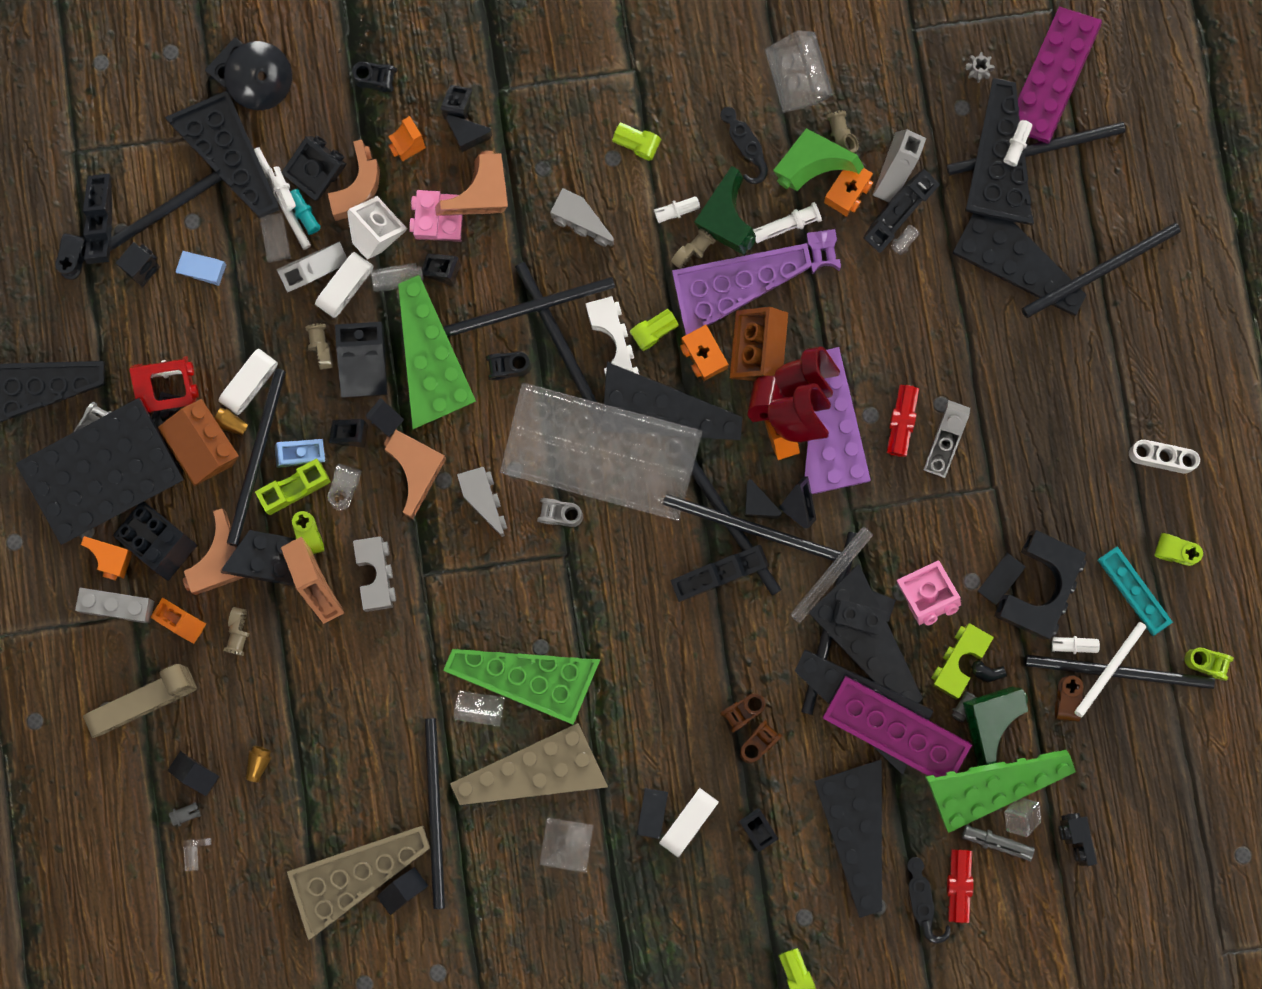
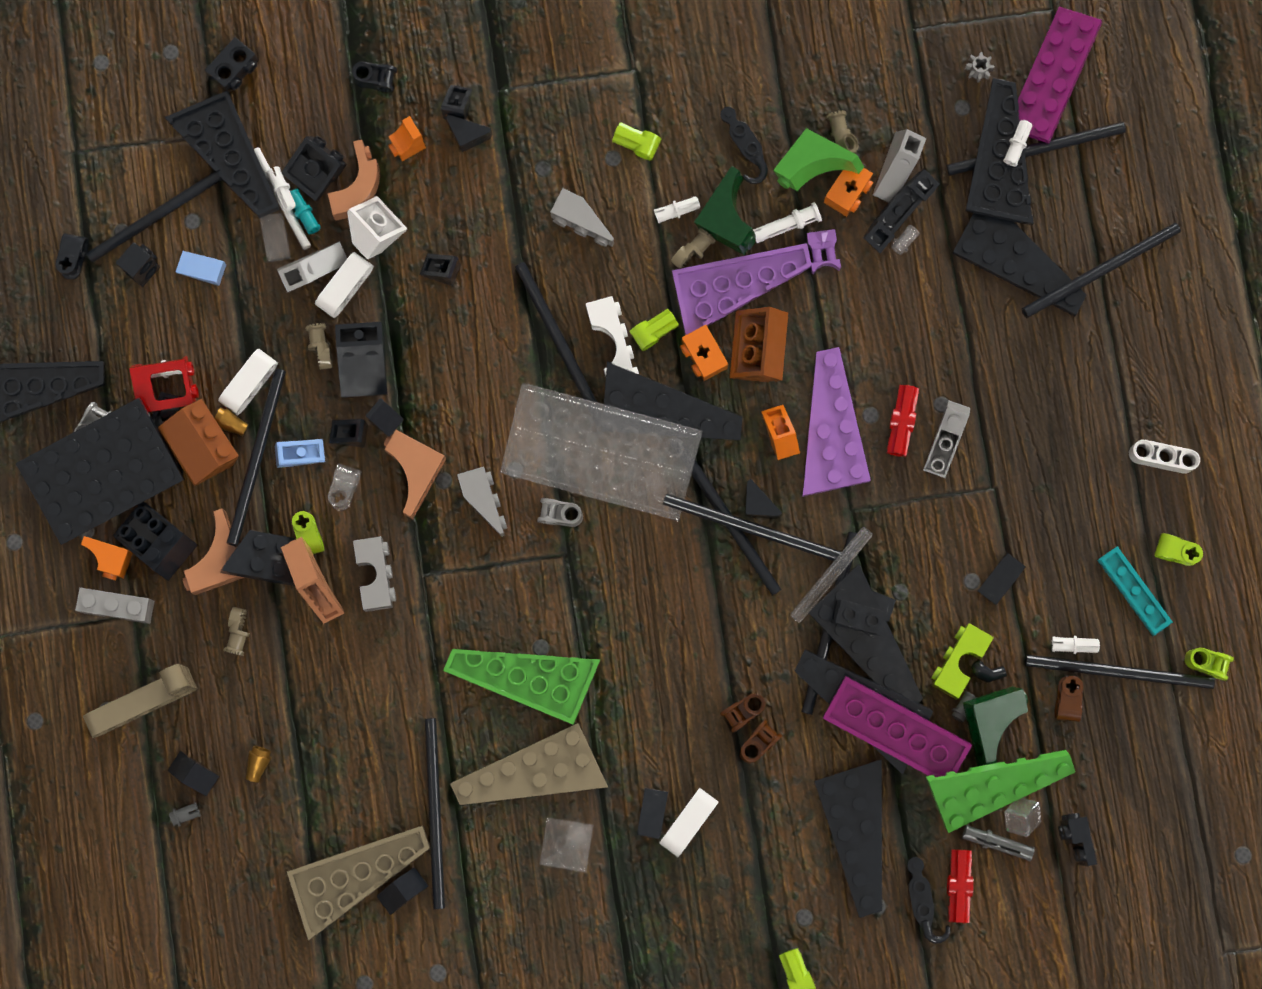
black slope [83,173,112,264] -> none
orange arch [150,597,206,644] -> none
clear tile [183,838,211,871] -> none
black dish [224,41,292,110] -> none
lime arch [255,458,331,515] -> none
clear brick [371,263,424,293] -> none
bright green wing [398,275,476,430] -> none
bright pink plate [410,190,463,242] -> none
nougat arch [435,151,508,216] -> none
black piece [443,277,616,338] -> none
clear slope [454,691,505,726] -> none
black piece [486,352,531,380] -> none
black slope [670,545,769,602] -> none
black slope [738,808,778,852] -> none
dark red piece [747,346,840,442] -> none
clear slope [765,30,833,112] -> none
black slope [779,476,817,528] -> none
bright pink plate [897,560,961,625] -> none
black arch [994,530,1086,640] -> none
white piece [1075,622,1147,717] -> none

